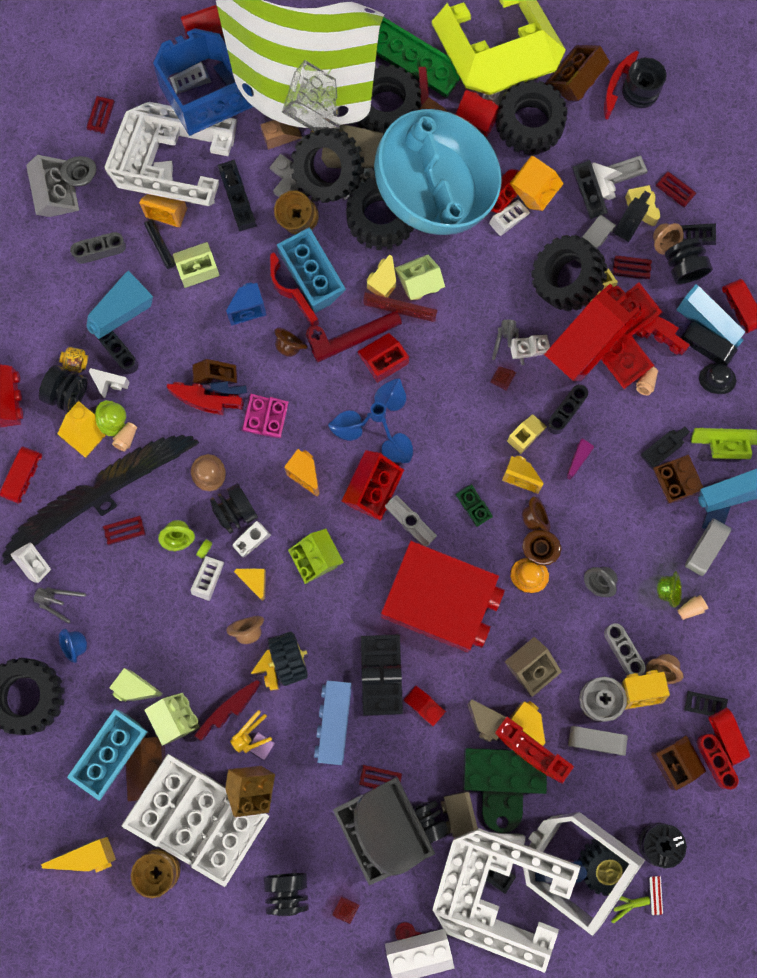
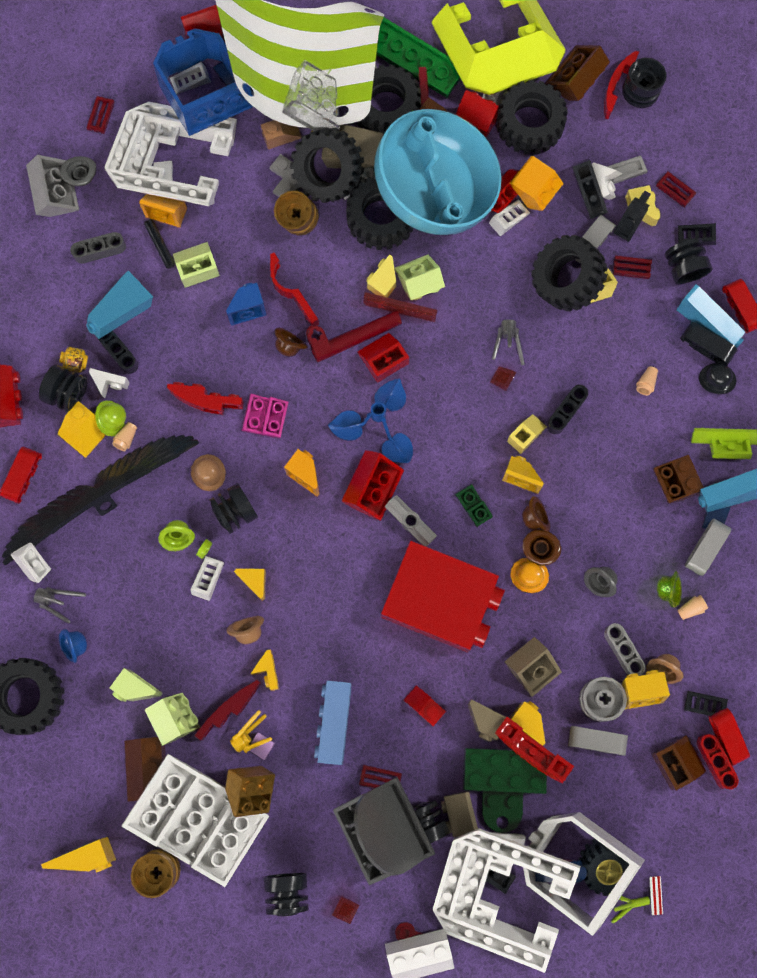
medium azure slope [67,709,147,801] -> none
dark red tile [103,516,146,545] -> none
reddish brown slope [193,359,237,385] -> none
dark blue slope [203,381,247,394] -> none
black slope [217,159,257,232] -> none
white leg [233,521,271,558] -> none
black wheel [268,631,308,686] -> none
dark azure slope [277,227,346,313] -> none
lime slope [288,529,344,584] -> none
black plate [361,634,403,716] -> none
white slope [510,335,550,359] -> none
red container [544,284,642,381] -> none
magenta slope [567,438,594,480] -> none
red plate [601,282,663,389] -> none
red slope [636,317,690,355] -> none
black wheel [637,822,687,869] -> none
black hinge [640,426,690,470] -> none
medium nougat hat [653,223,684,255] -> none

